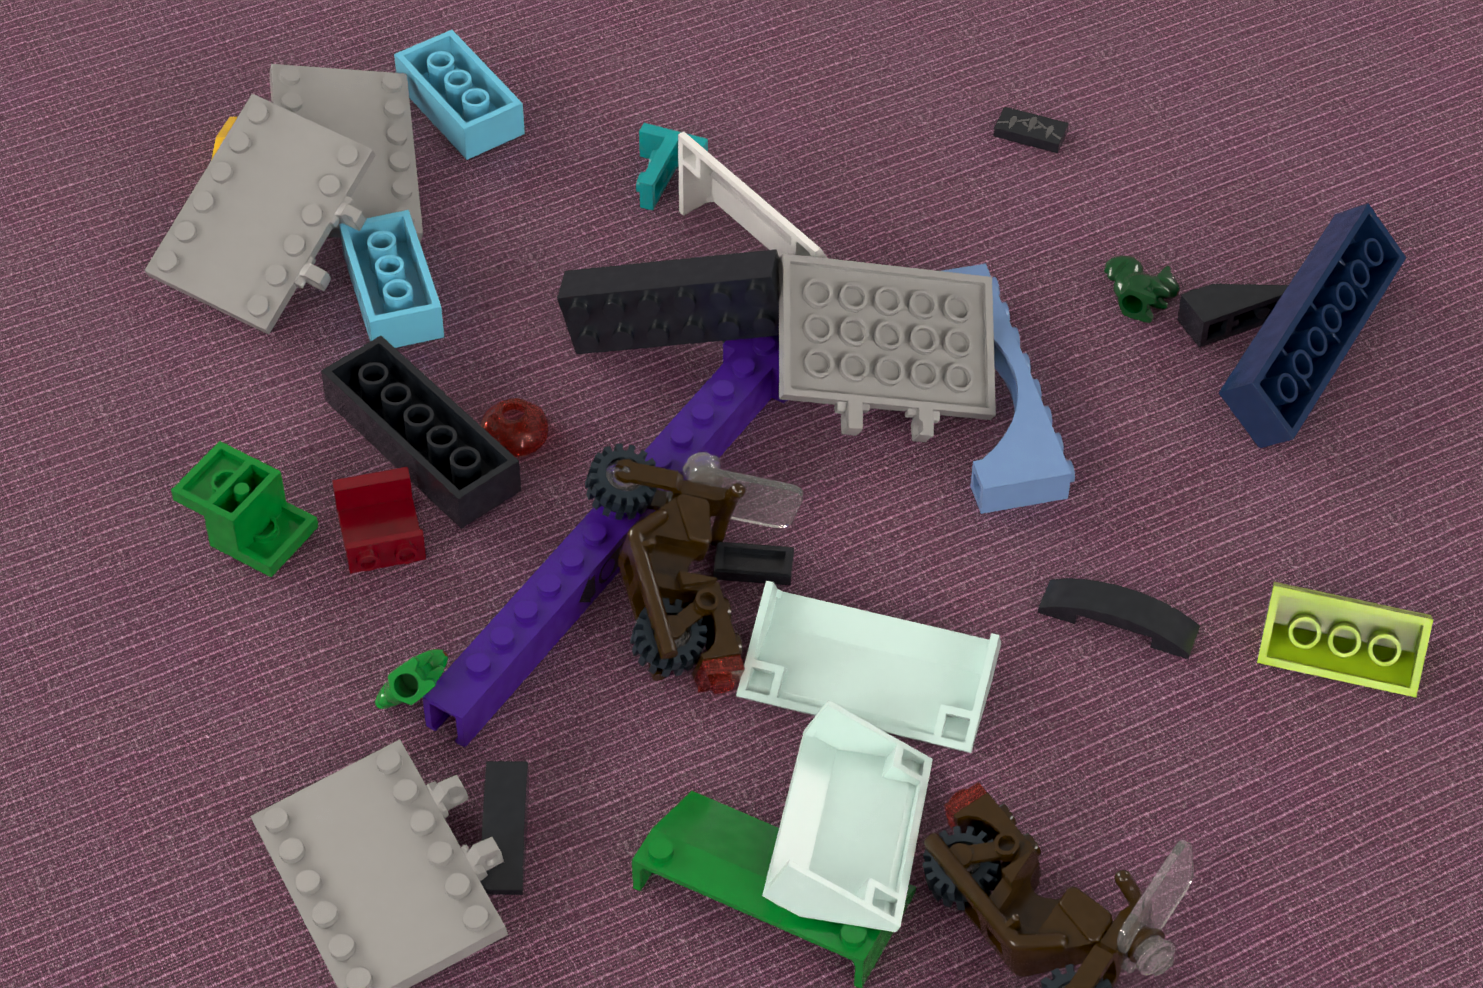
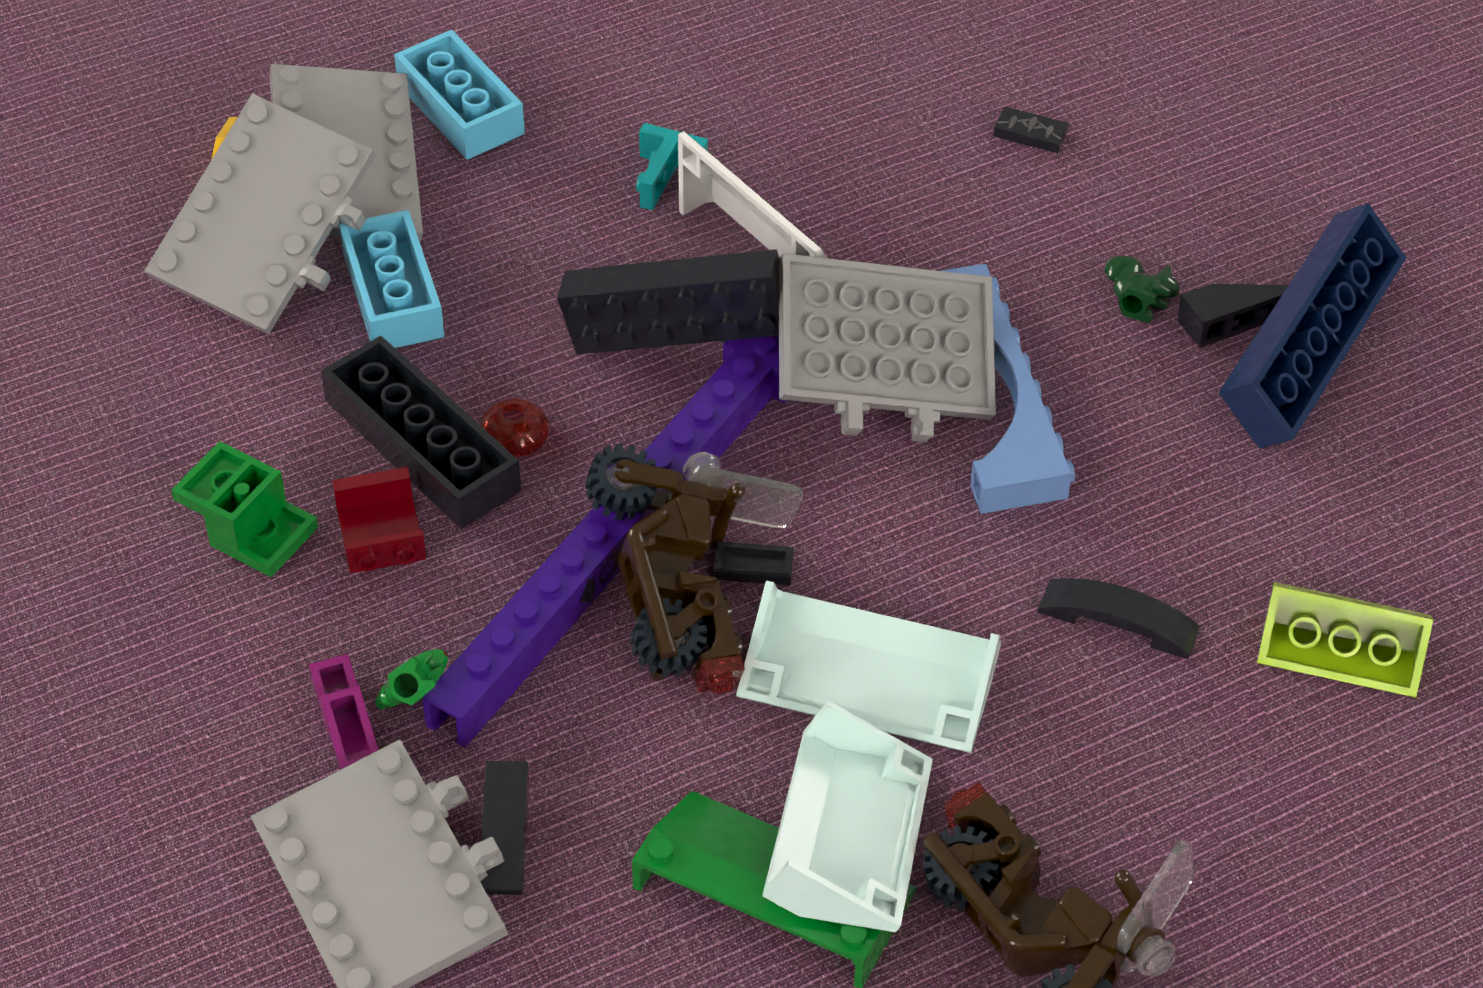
none -> magenta slope [309,654,379,770]

